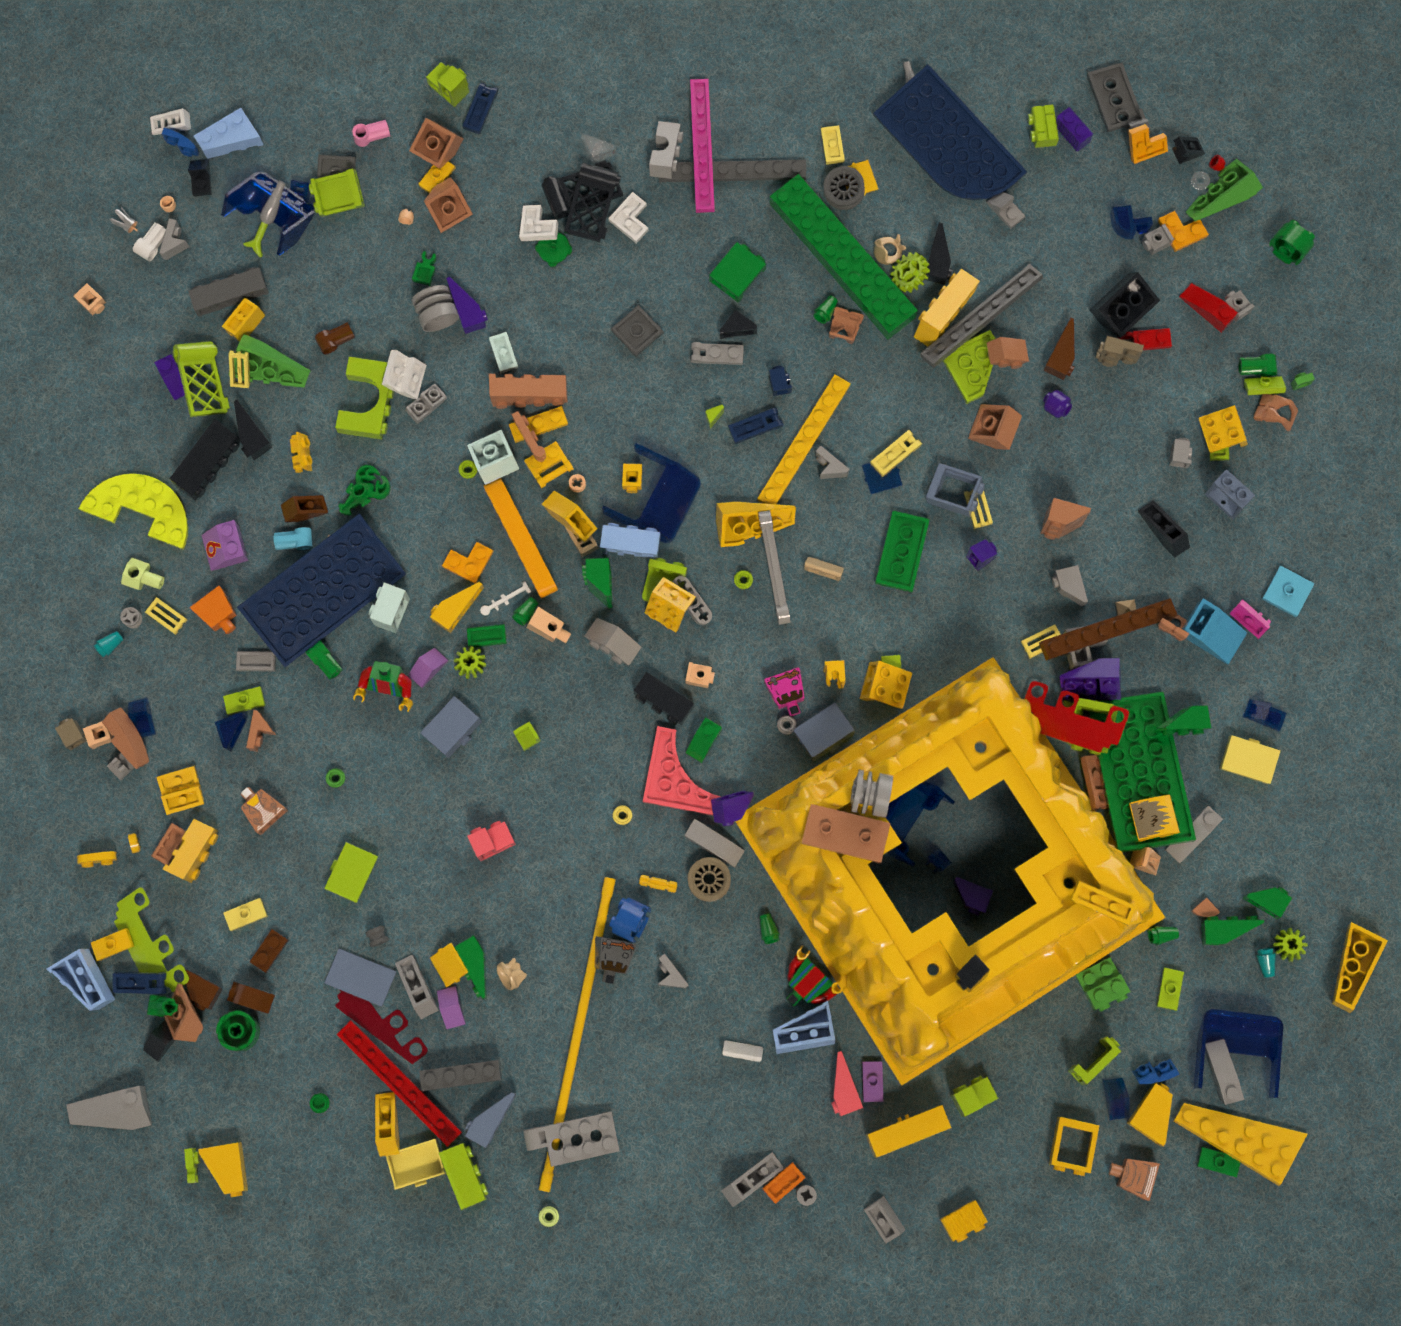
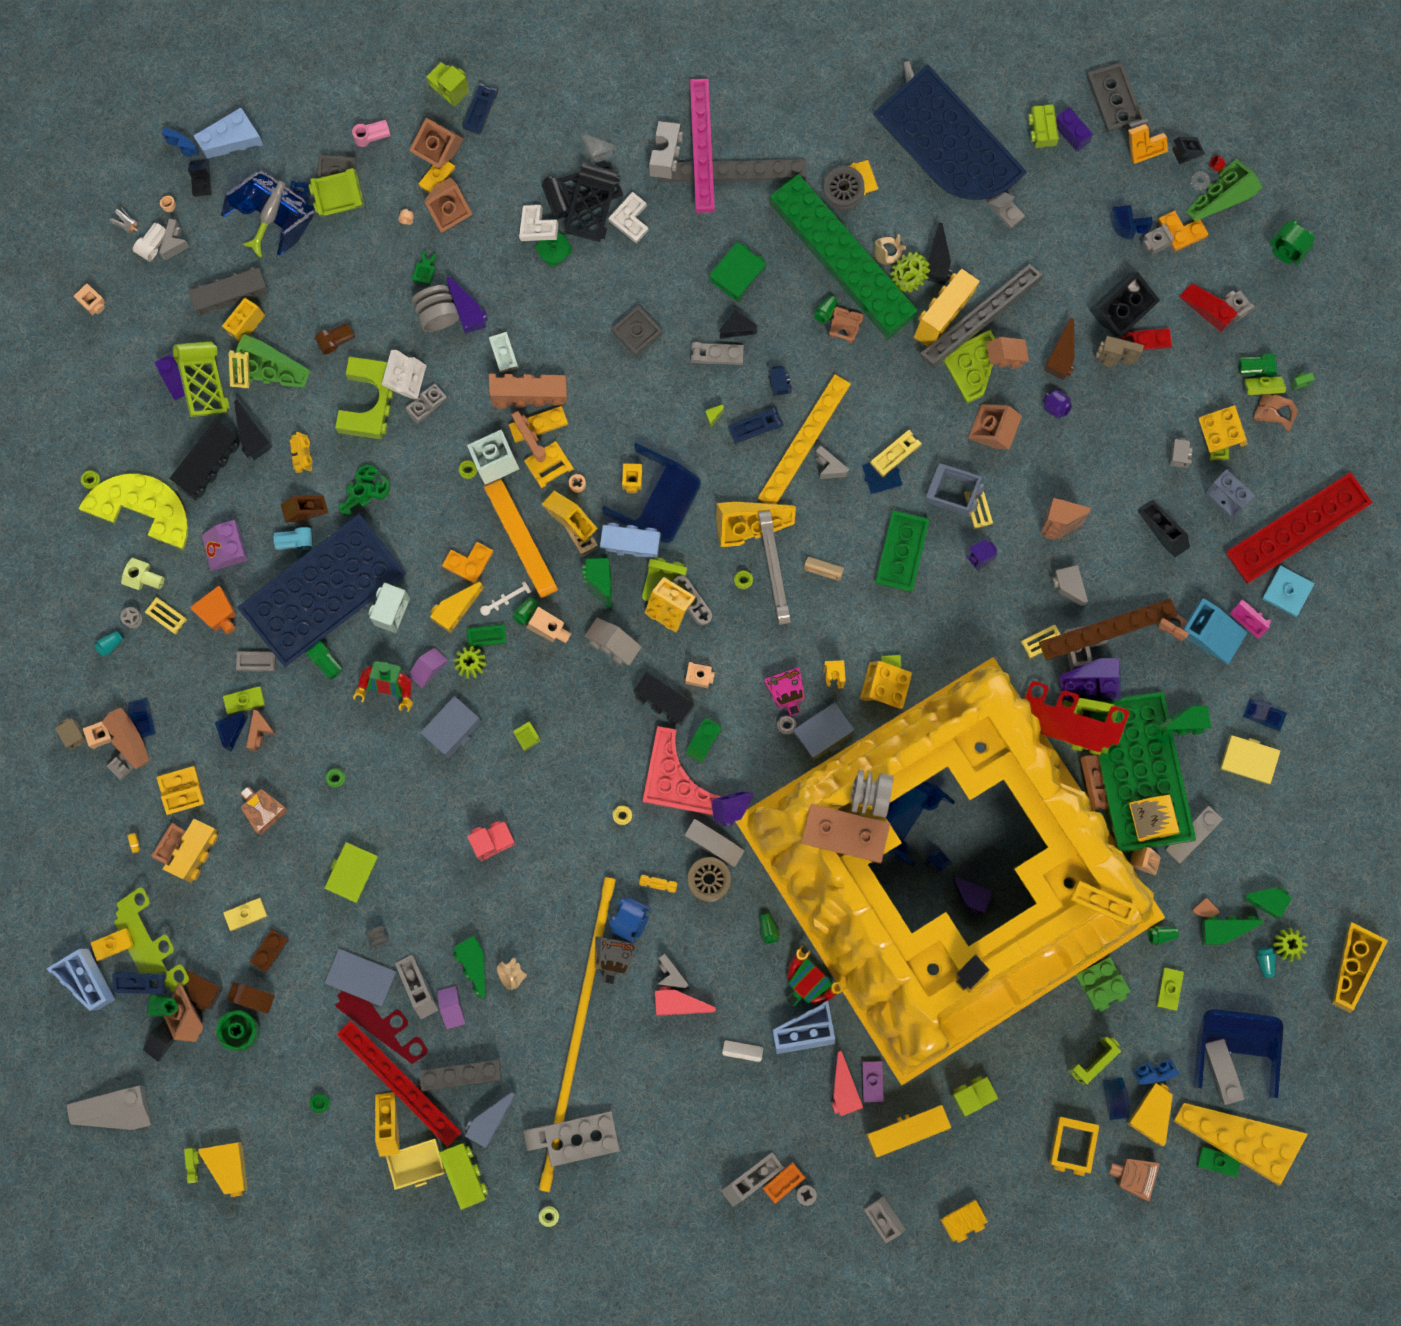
yellow plate [77,851,117,868] -> none
white slope [150,108,191,135] -> none
yellow piece [430,943,468,988] -> none
light yellow plate [821,125,845,165] -> none
tan slope [1115,599,1136,616] -> none
none -> lime plate [81,470,100,489]
none -> coral slope [655,987,716,1016]
none -> red plate [1225,472,1373,584]

